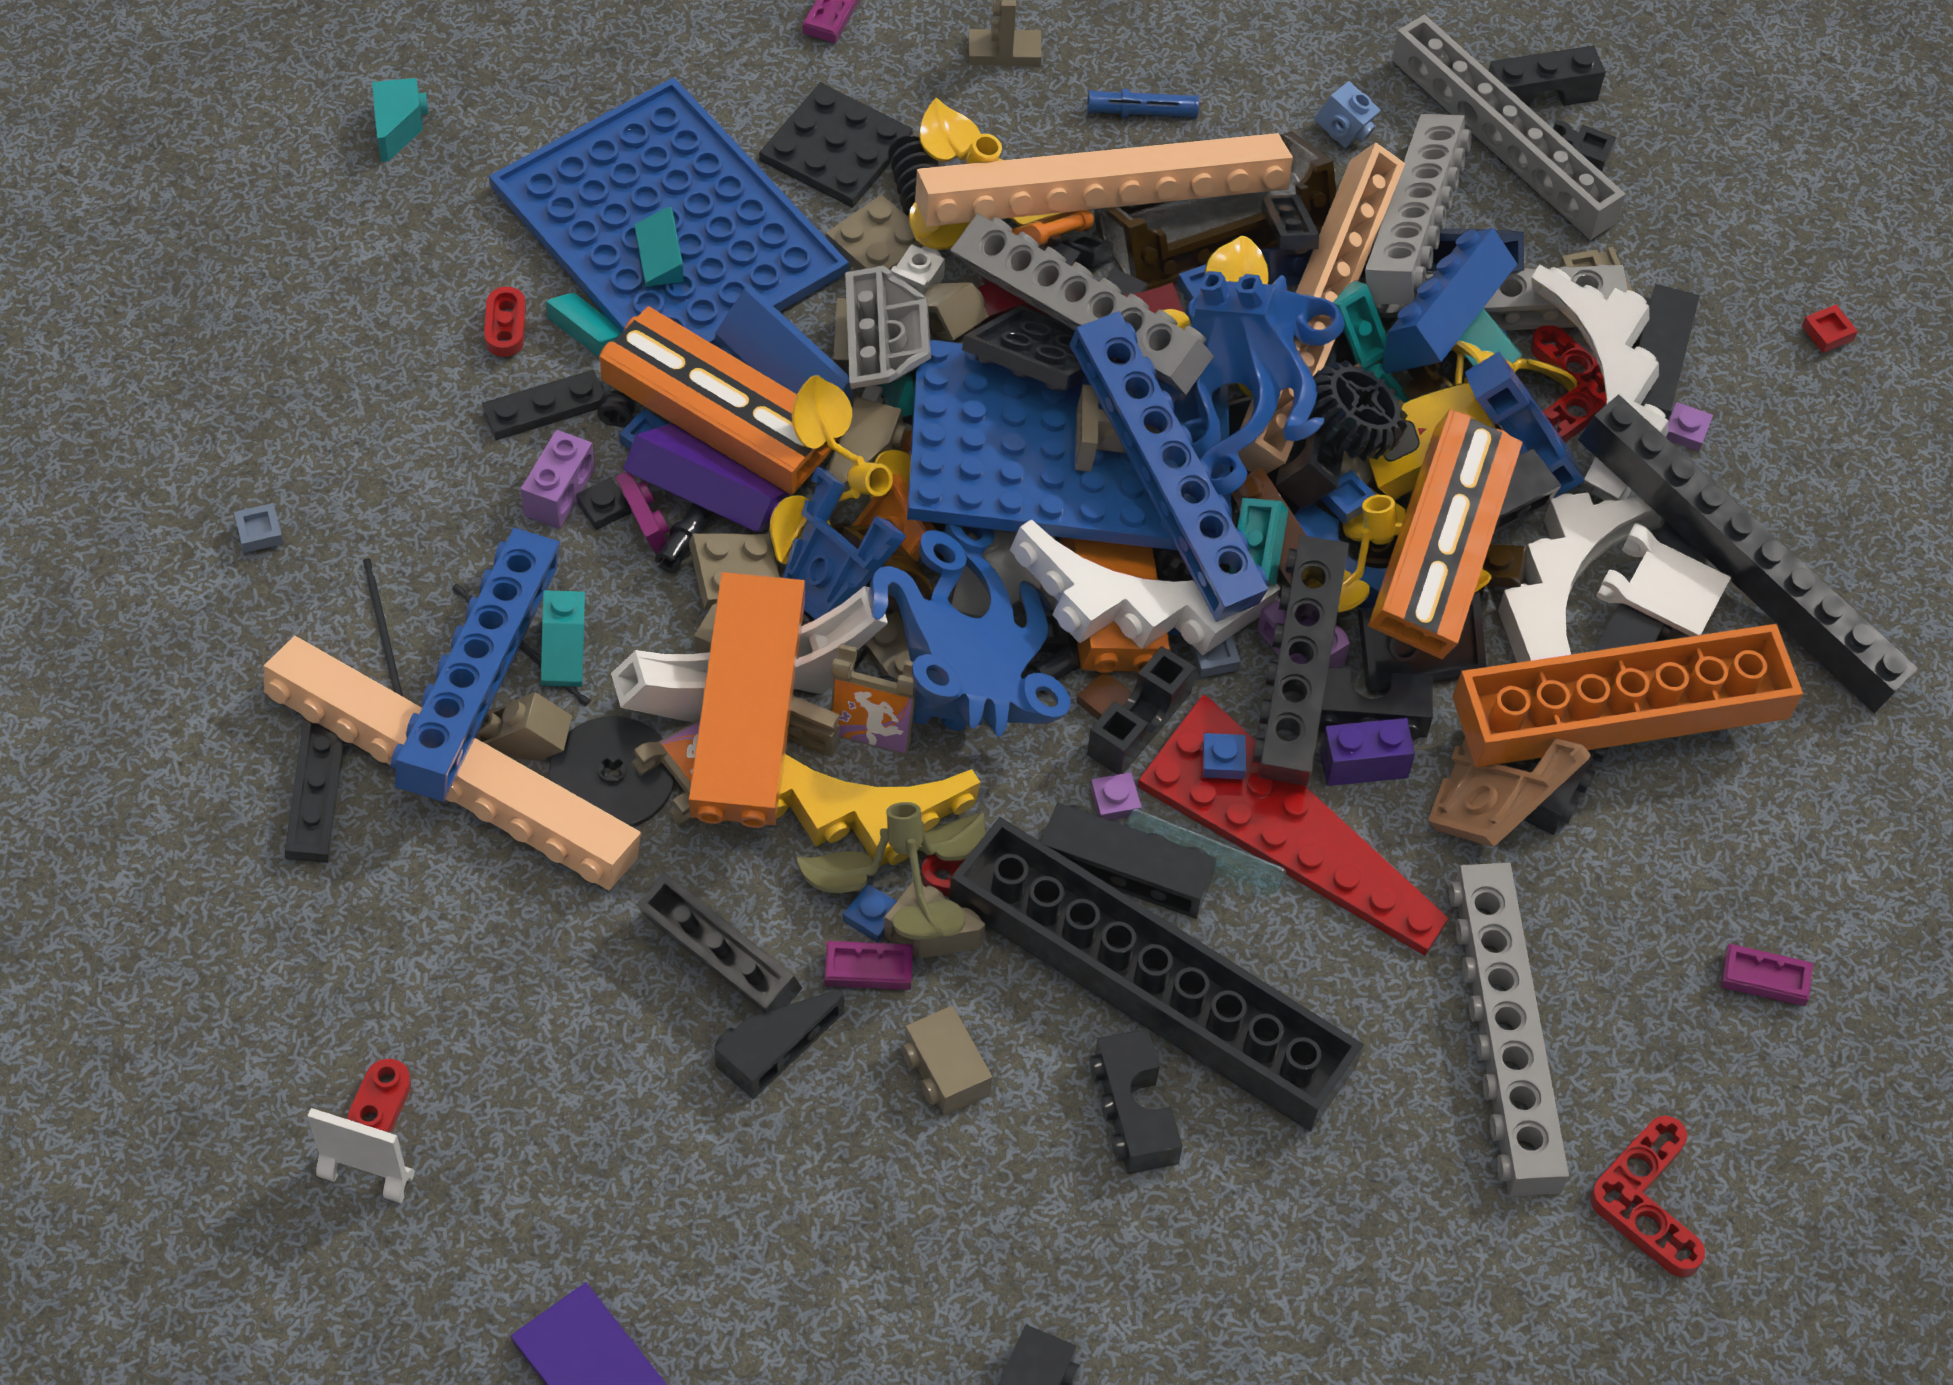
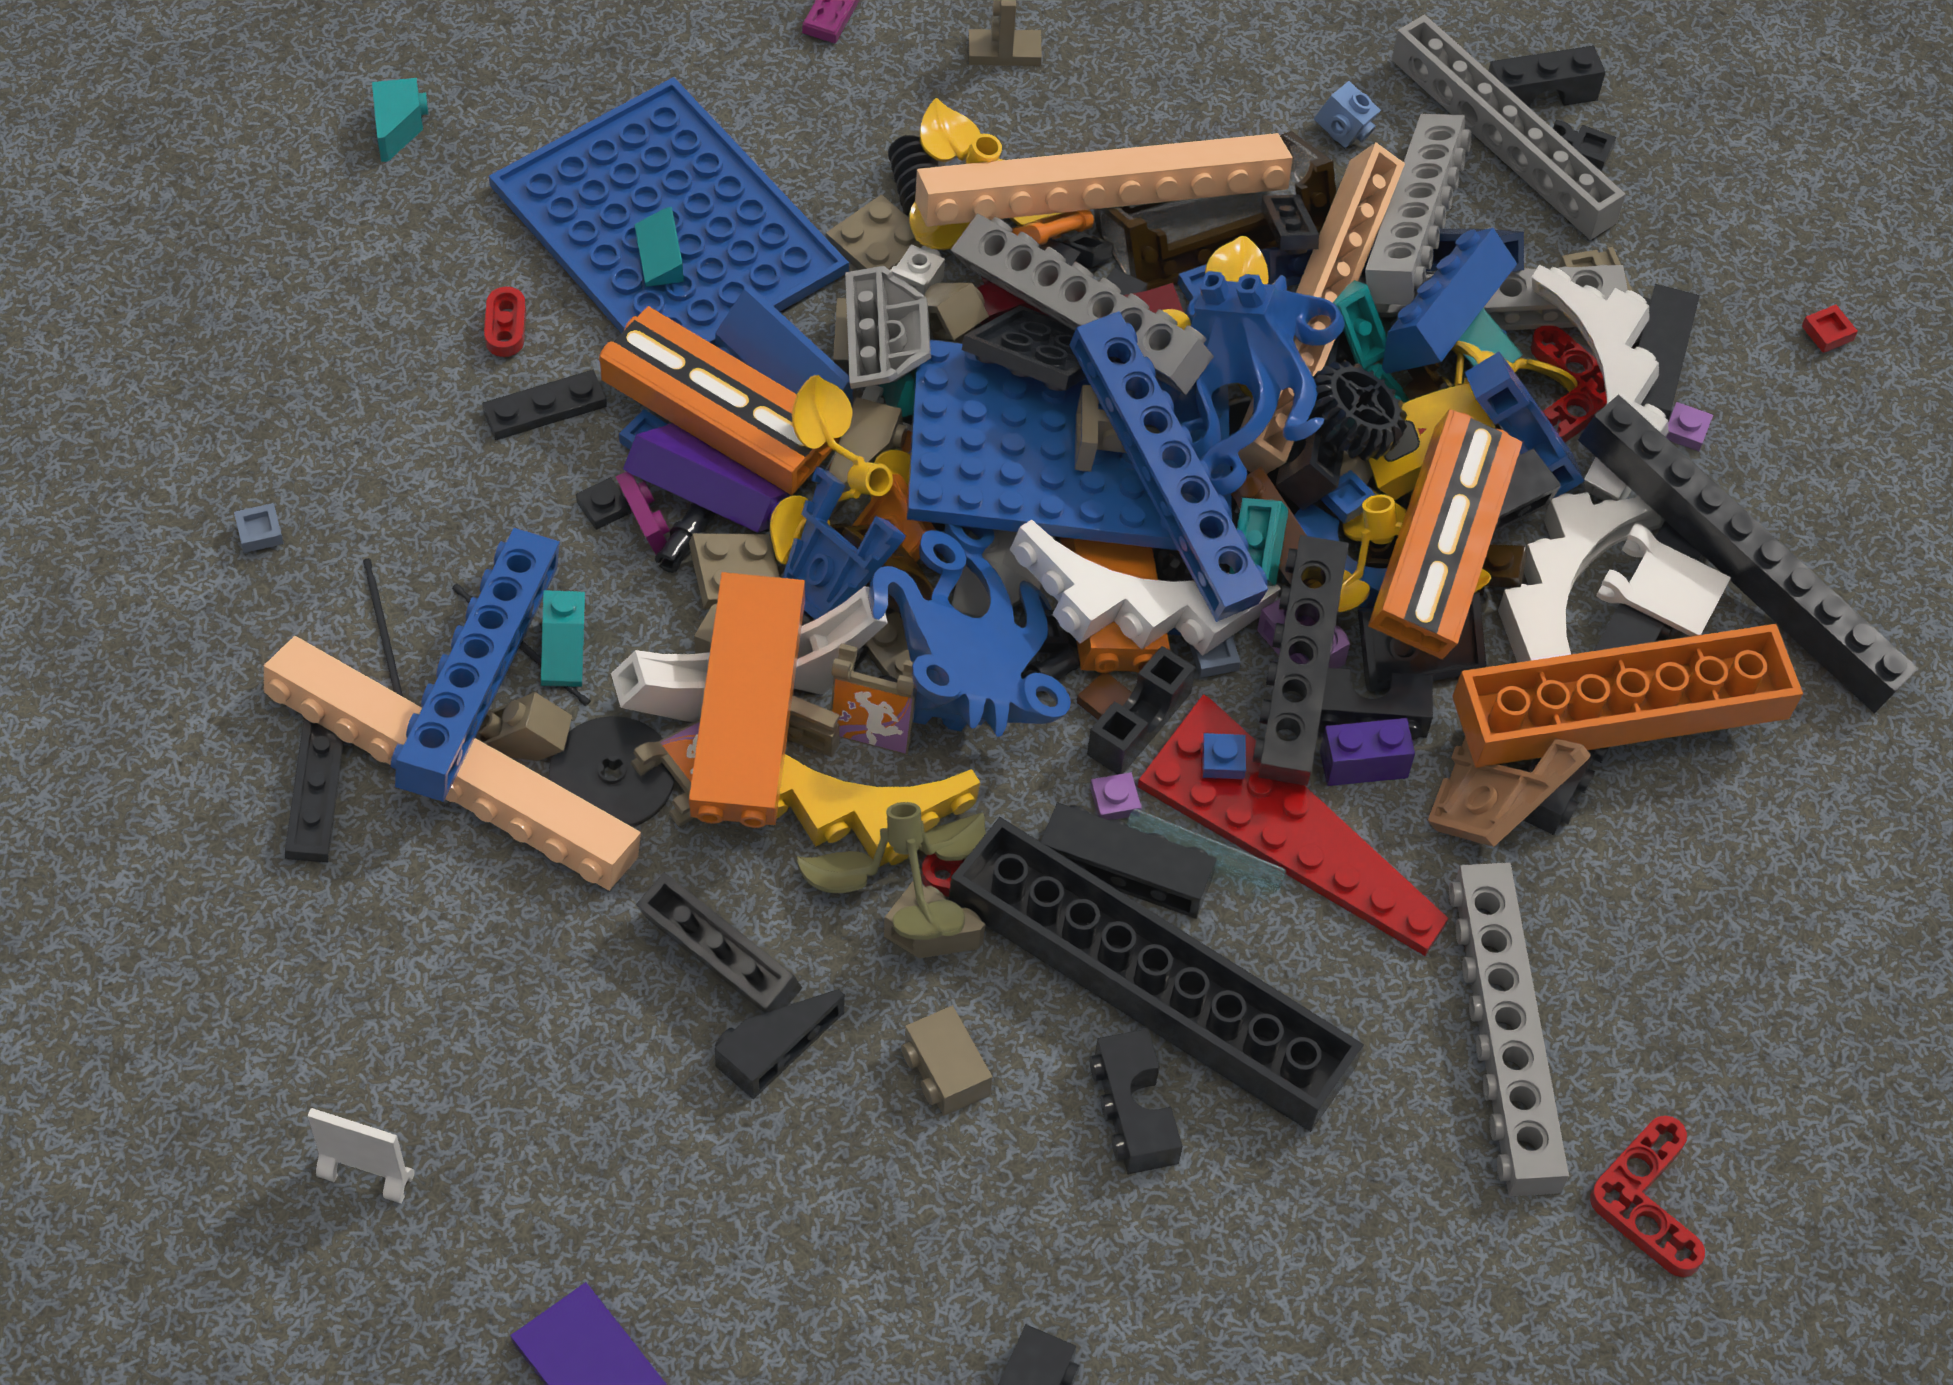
red plate [347,1059,411,1133] -> none
medium lavender brick [521,430,595,529] -> none
teal slope [545,292,622,357] -> none
black bush [597,390,636,427] -> none
black plate [759,82,913,208] -> none
magenta plate [824,941,913,990] -> none
blue plate [843,883,897,943] -> none
blue pin [1087,89,1199,119] -> none
magenta plate [1720,944,1813,1006] -> none

